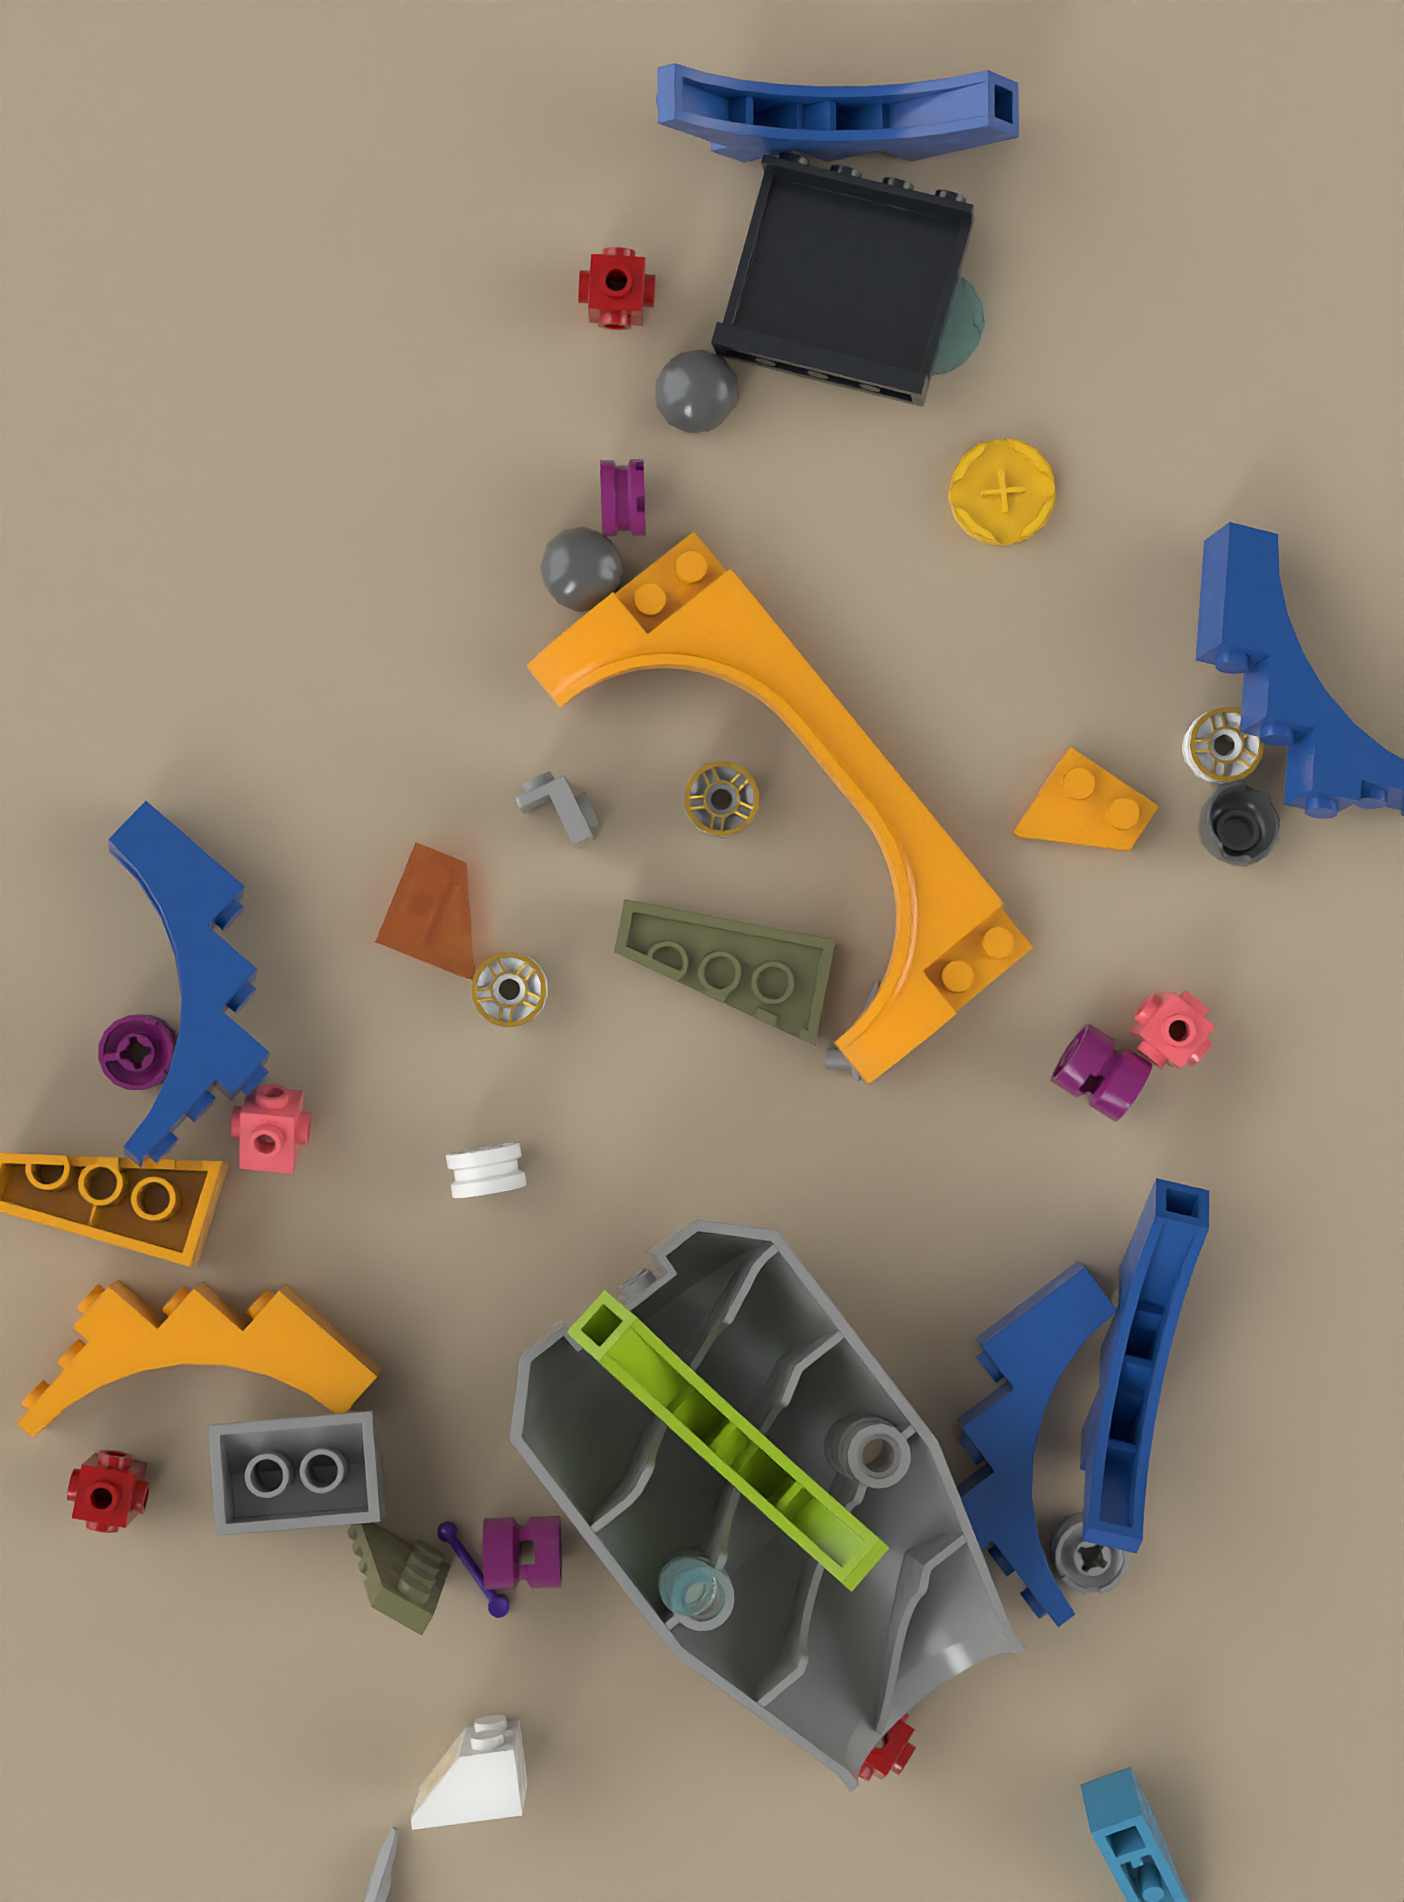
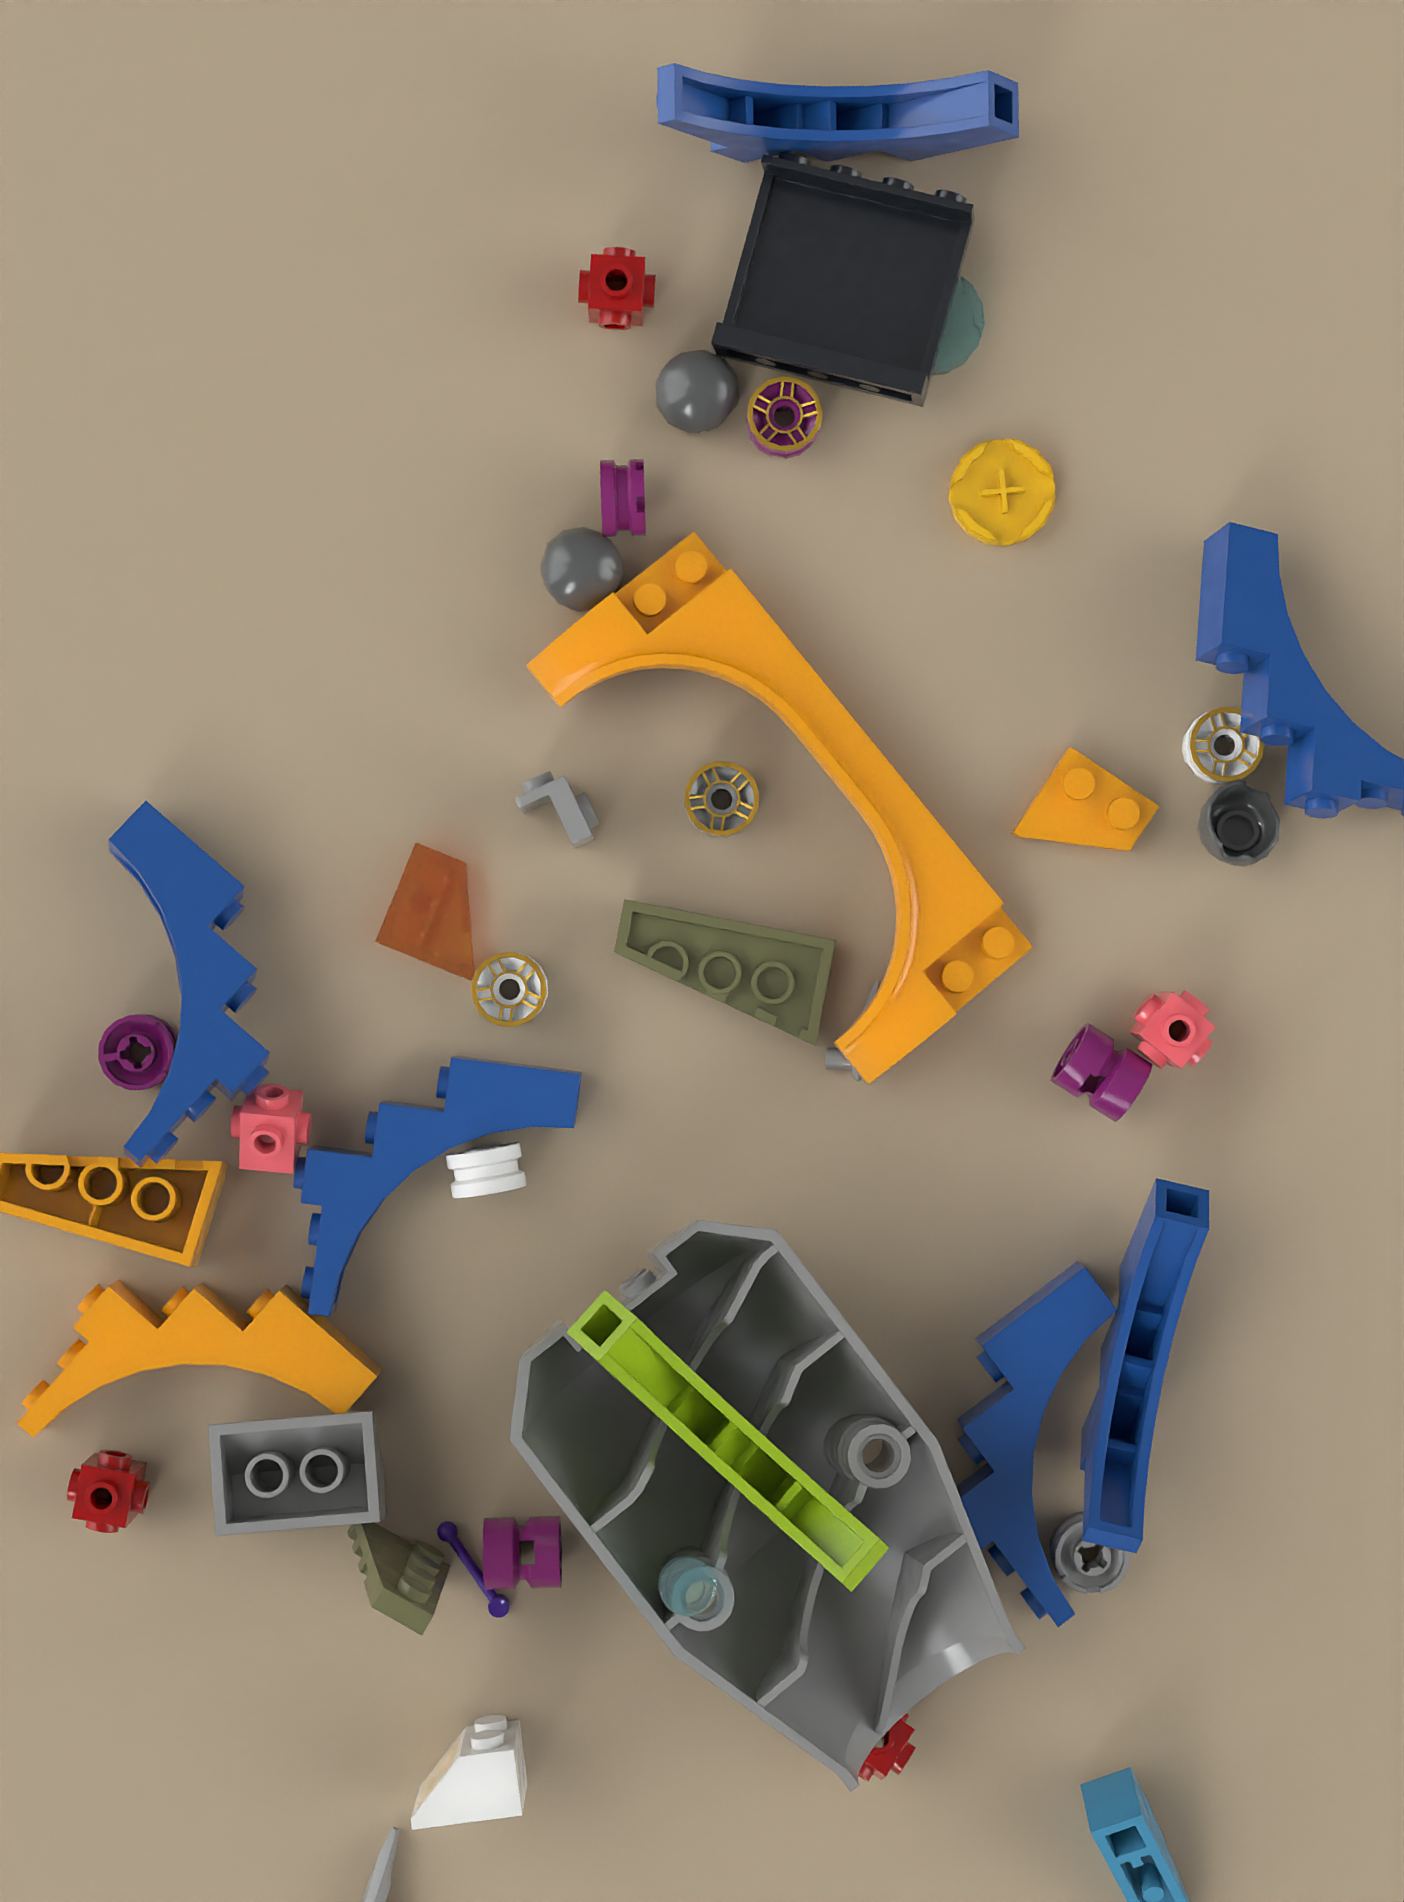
none -> blue arch [293,1056,582,1317]
none -> magenta wheel [746,376,823,459]

